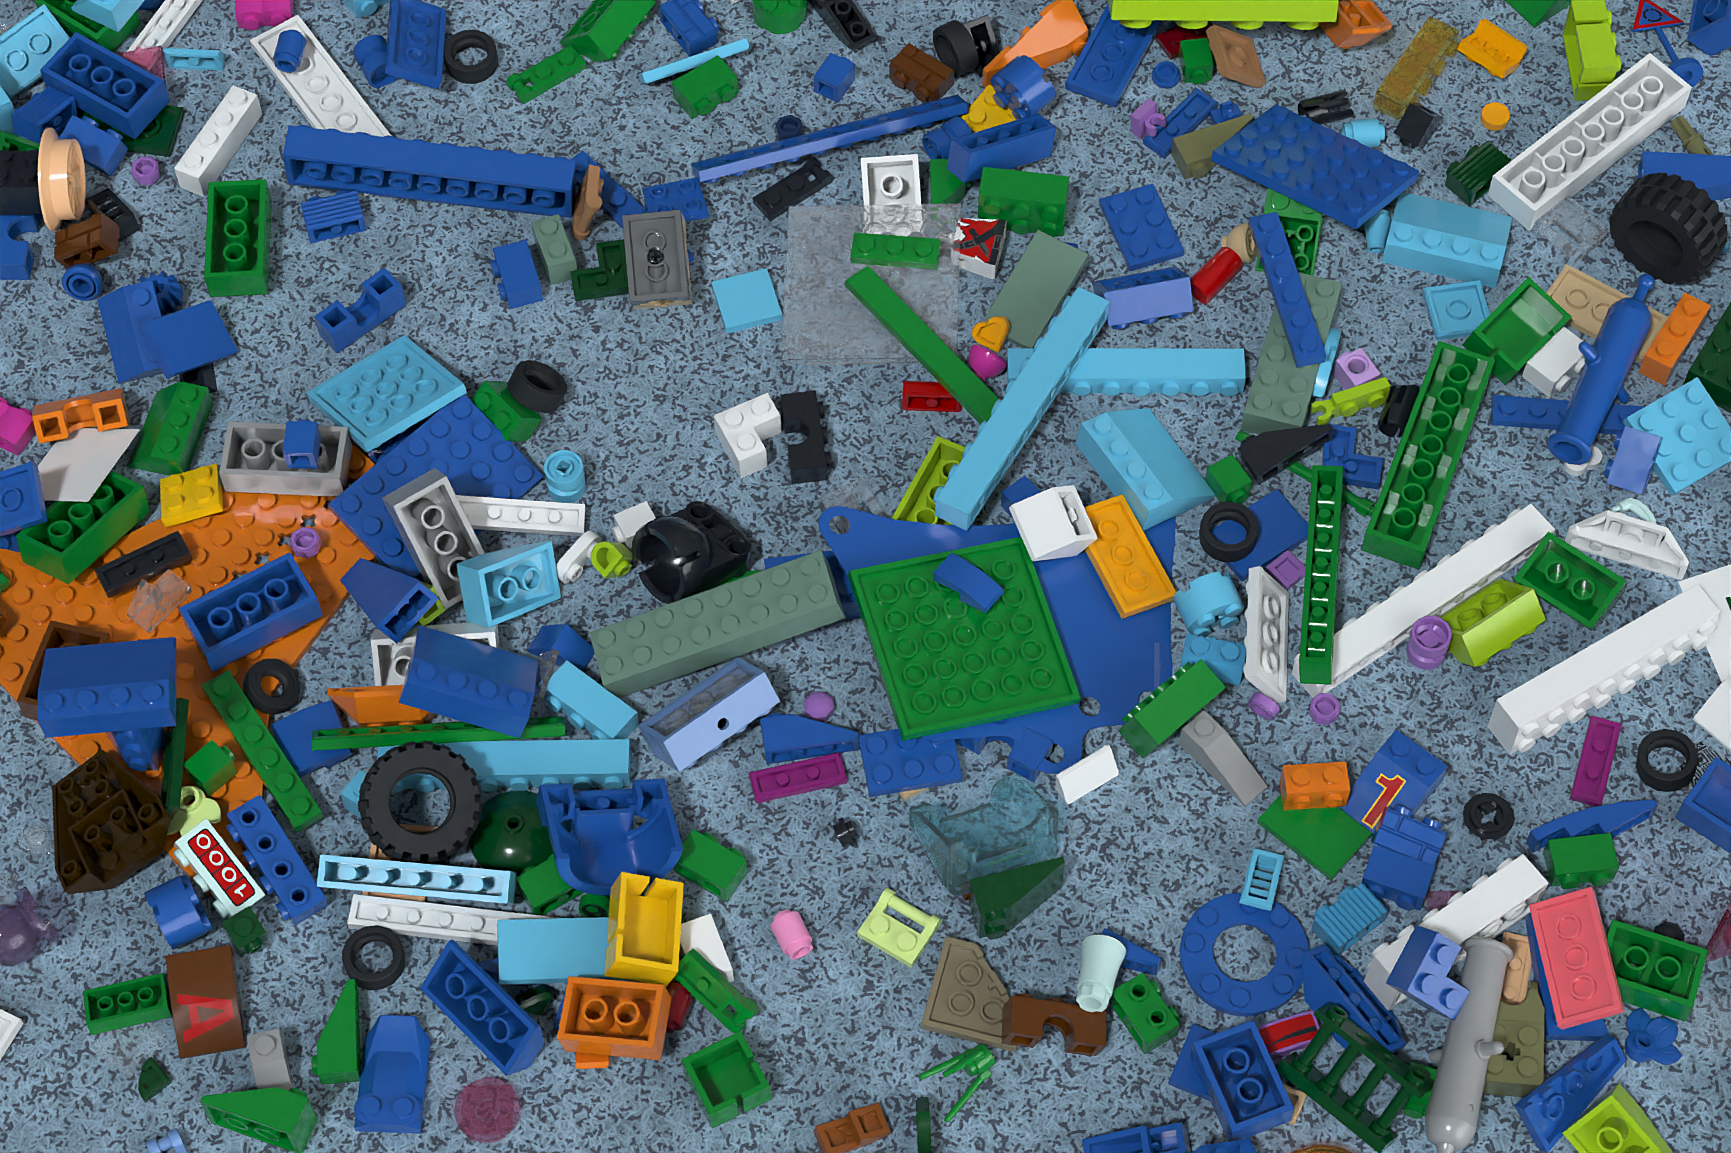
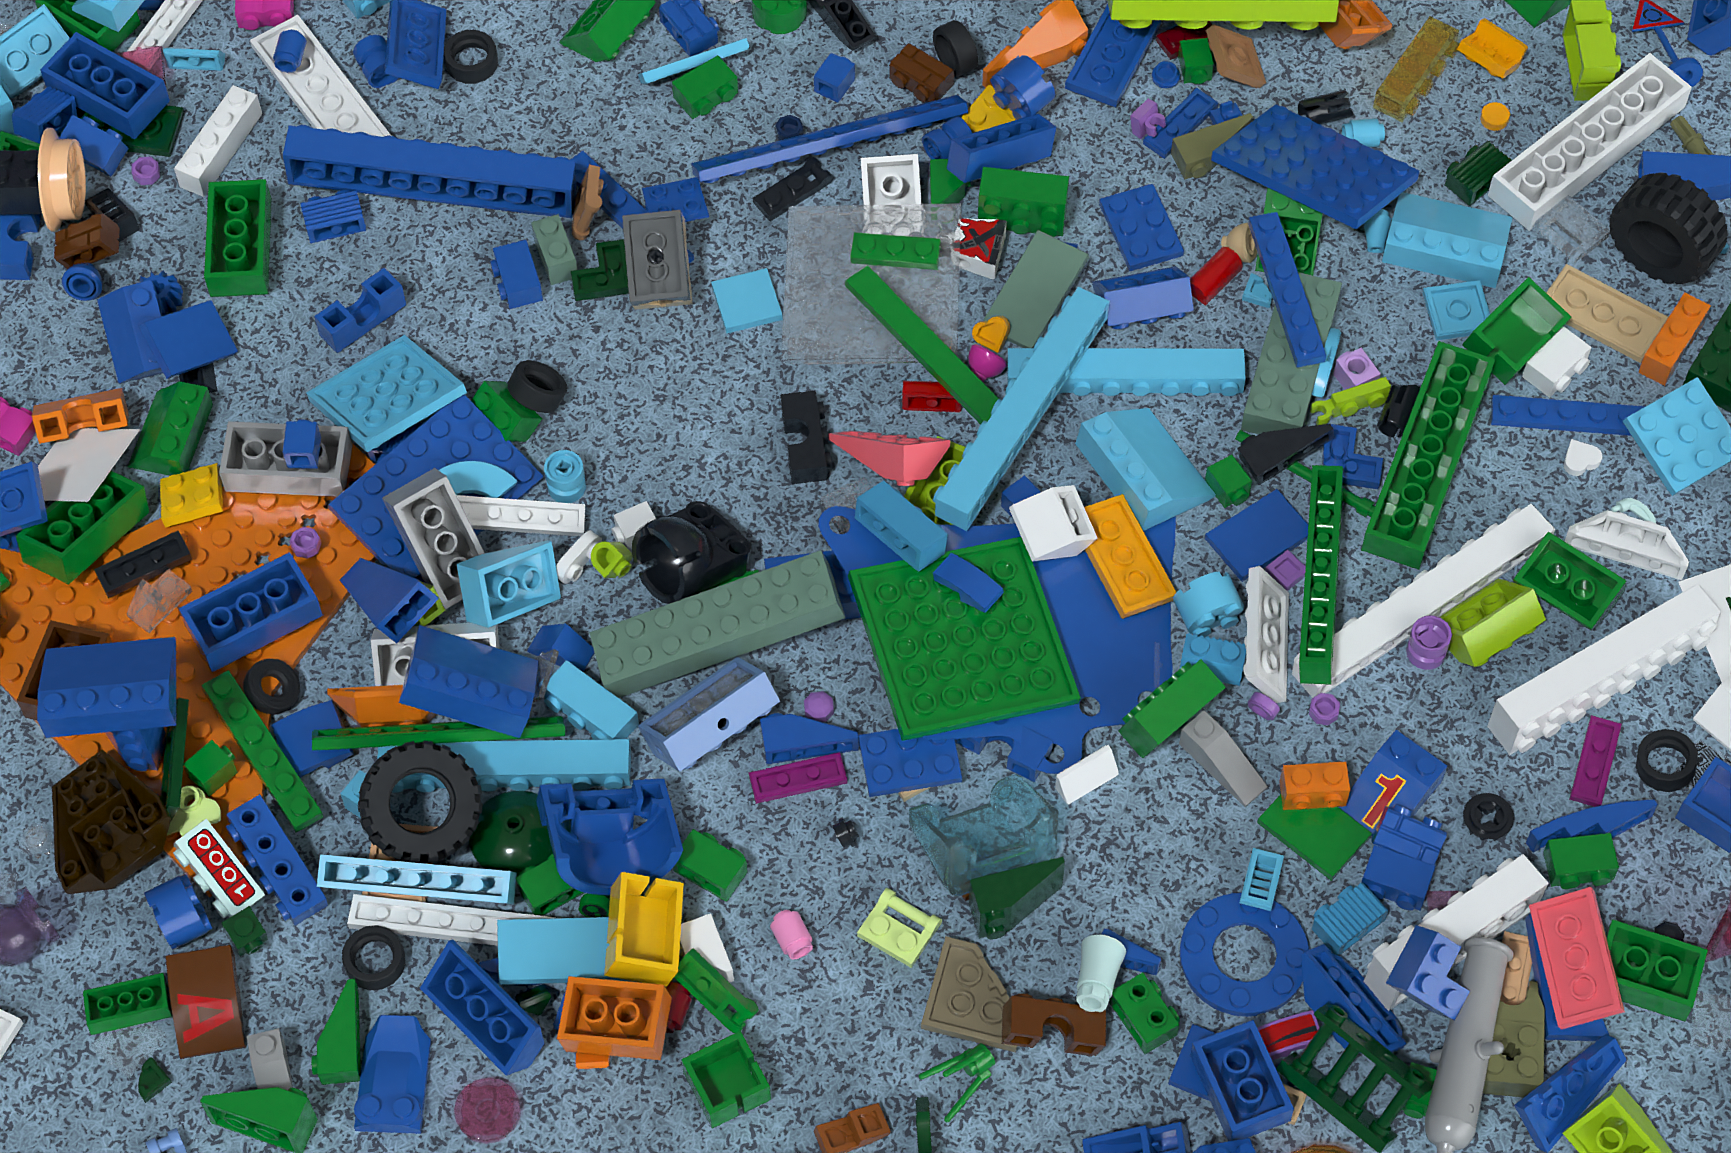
green plate [506,44,587,104] -> none
white brick [714,393,781,478] -> none
black slope [963,15,1000,78] -> none
black tyre [1199,502,1258,562] -> none
black brick [1394,102,1442,149] -> none
blue piece [1547,274,1655,465] -> none
brick [1604,426,1663,495] -> none
blue plate [1625,1008,1682,1065] -> none
none -> medium azure tile [439,461,517,498]
none -> coral wedge [828,431,950,486]
none -> dark azure brick [855,480,948,572]
none -> medium azure tile [1242,273,1272,308]

